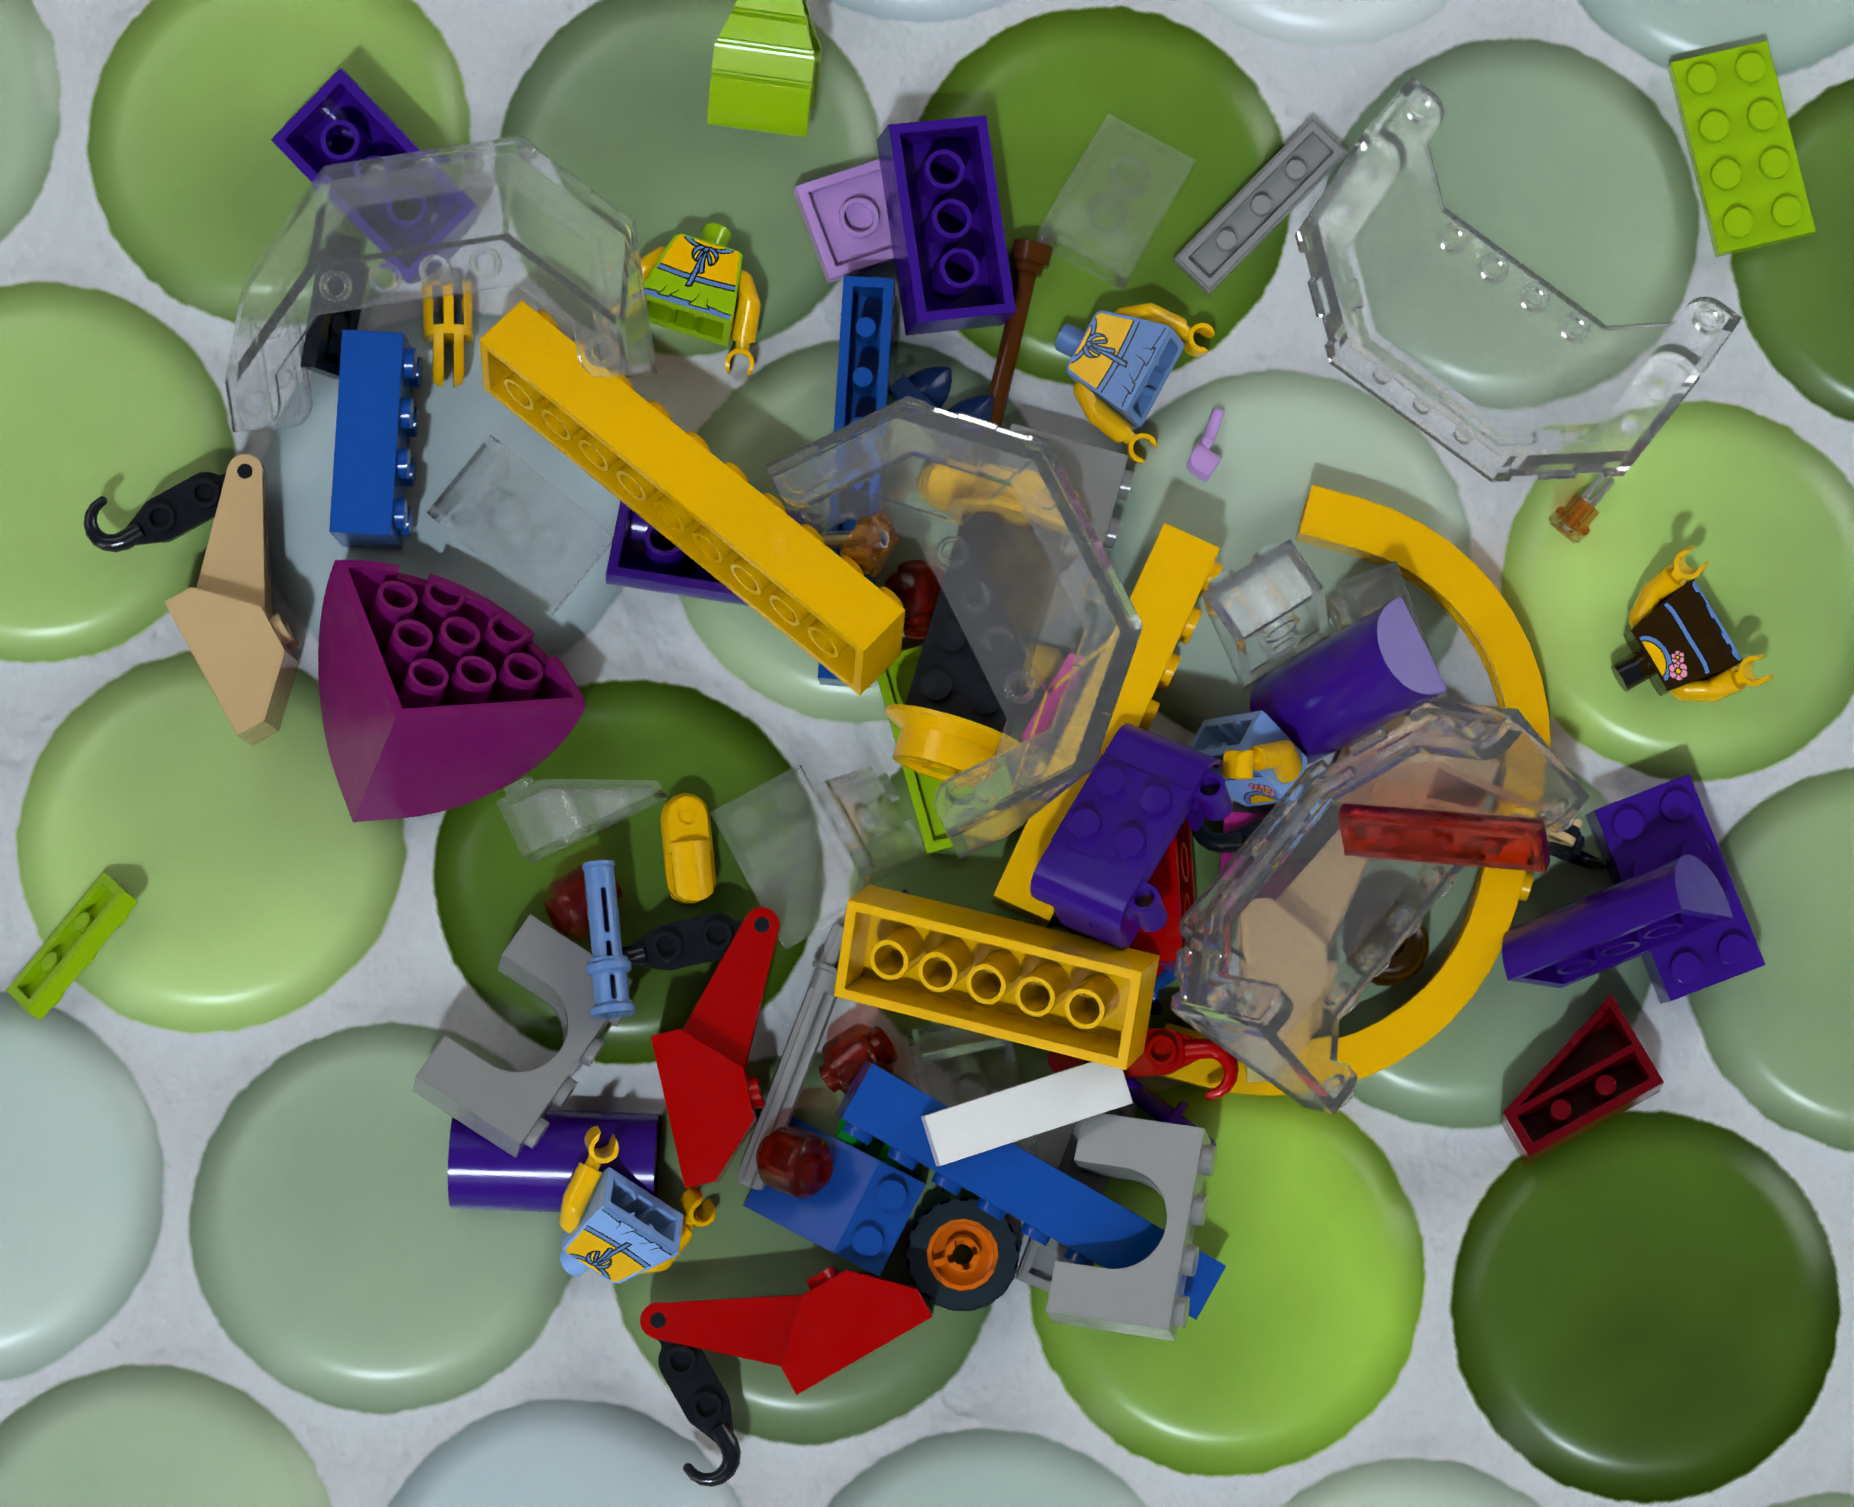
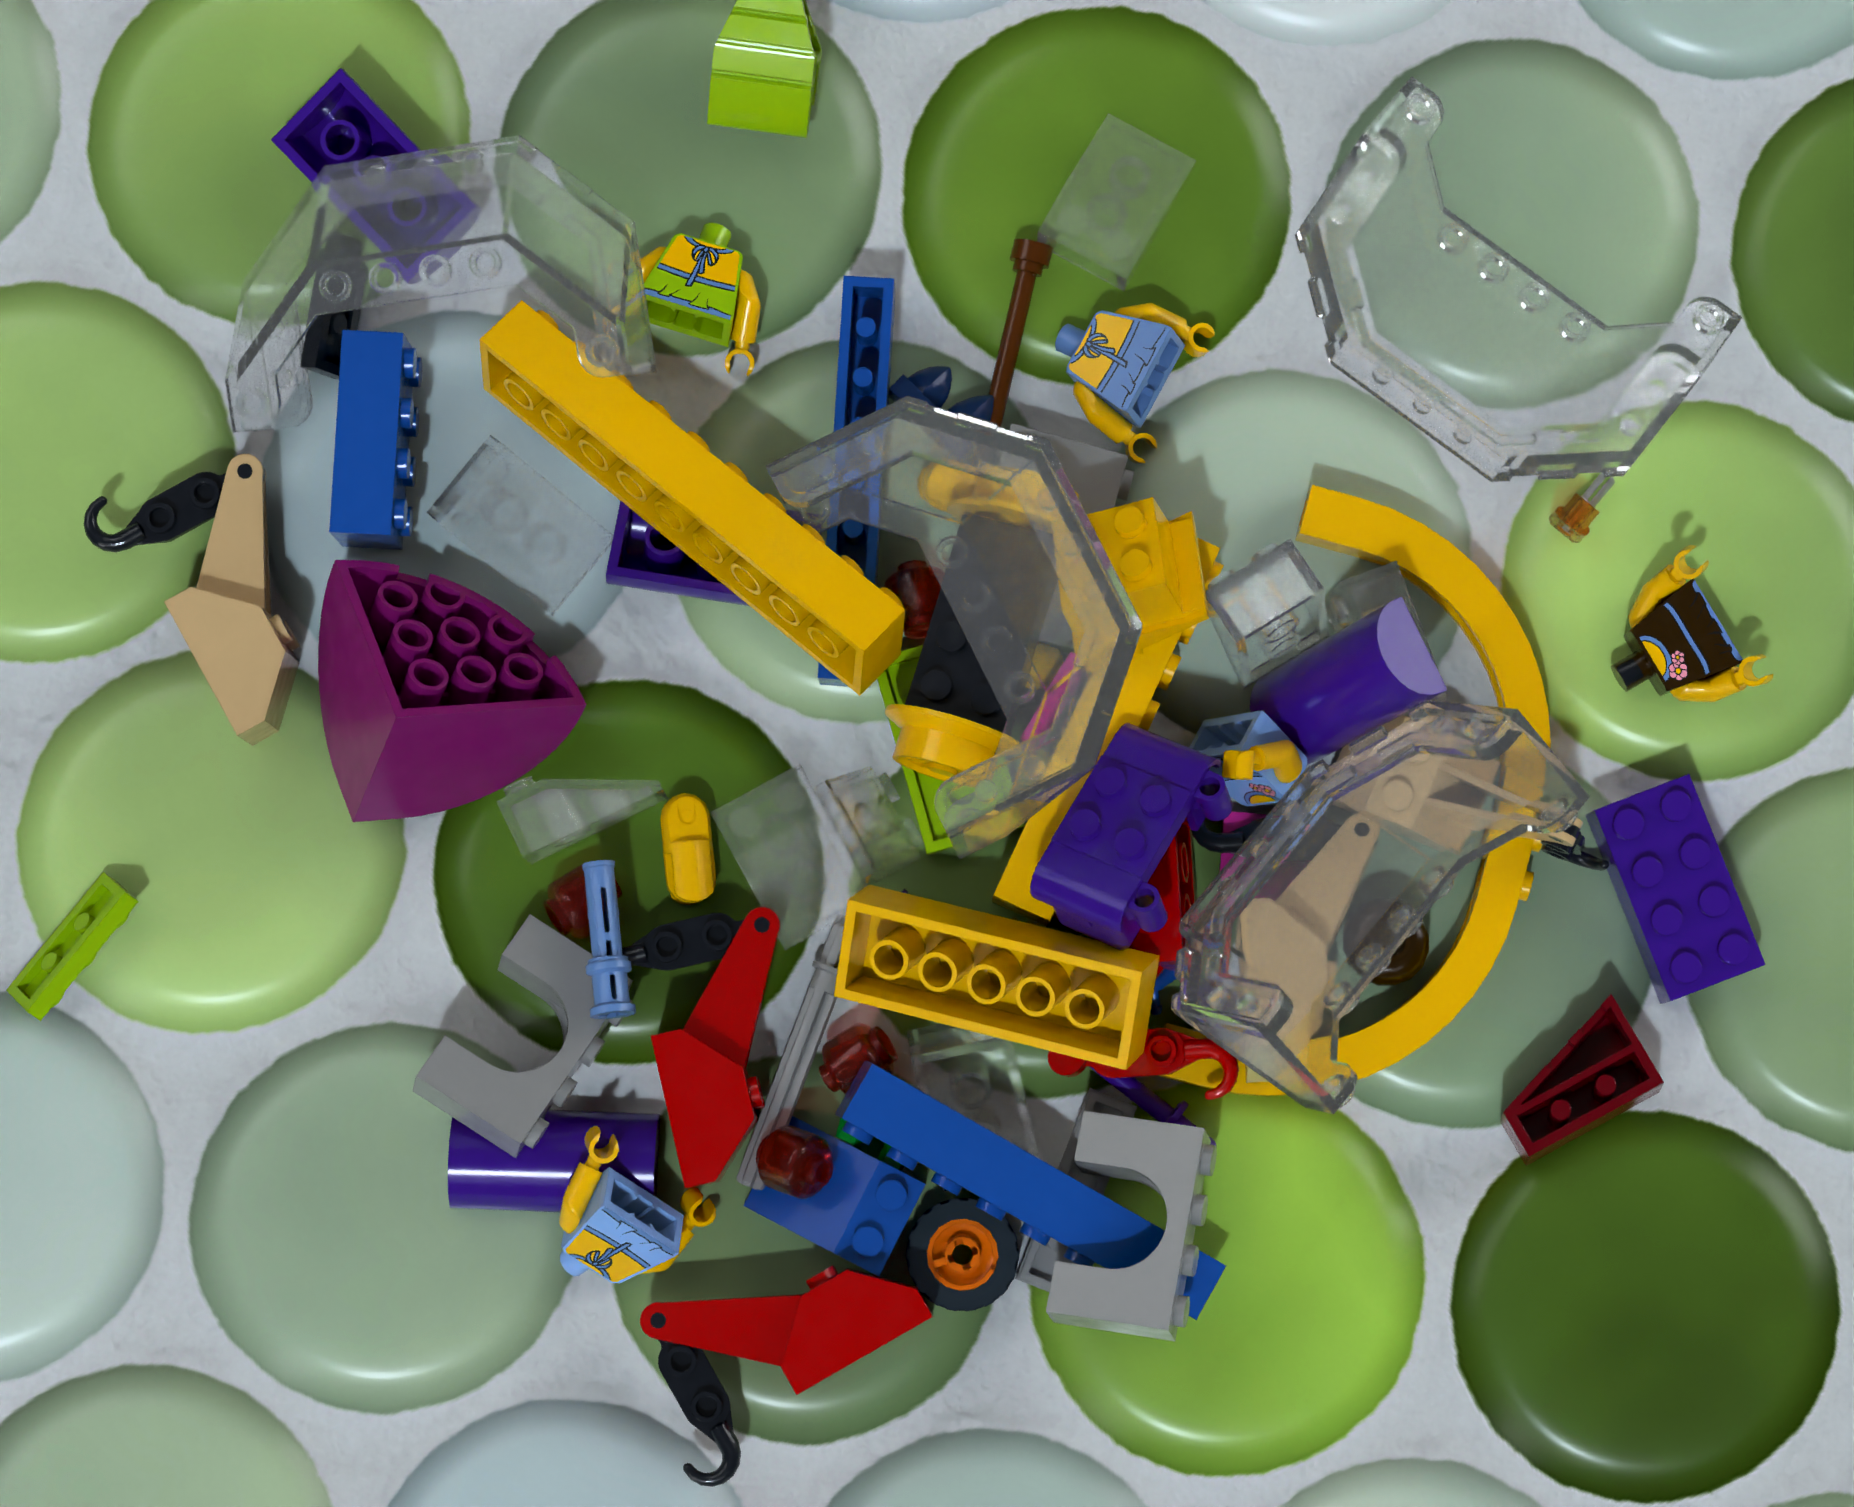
yellow arm [422,280,473,388] -> none
lavender plate [793,159,895,284] -> none
clear orange piece [822,512,899,577] -> none
dark purple brick [876,115,1016,336] -> none
white tile [921,1062,1133,1166] -> none
light grey tile [1173,118,1348,296] -> none
lavender hand [1187,408,1225,482] -> none
clear red tile [1338,803,1550,872] -> none
dark purple brick [1502,855,1733,988] -> none
lime plate [1668,40,1816,258] -> none
none -> yellow piece [1054,497,1209,675]

